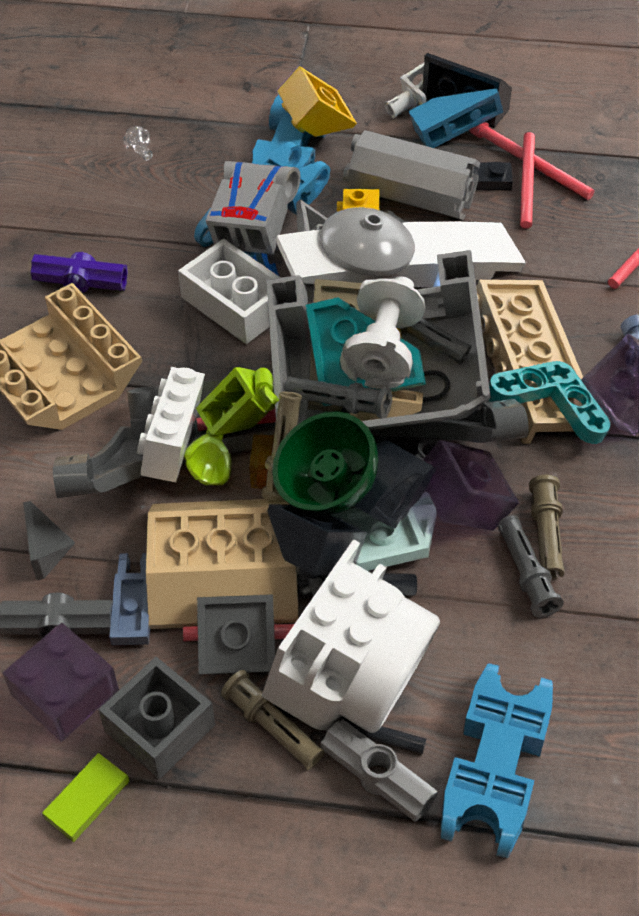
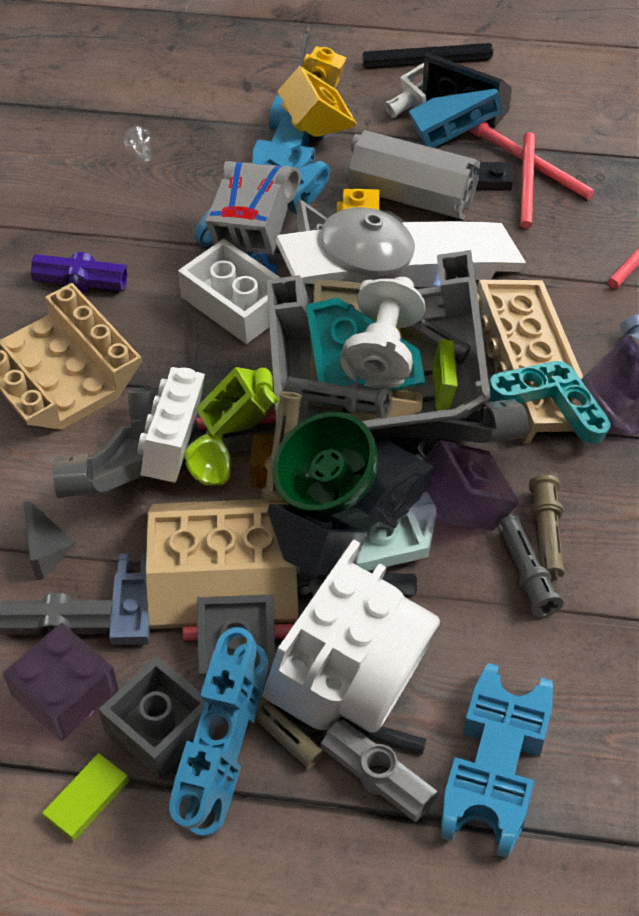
none -> dark azure piece [169,627,269,837]
none -> yellow brick [302,46,347,88]
none -> black axle [362,43,493,68]
none -> lime tile [432,339,457,411]

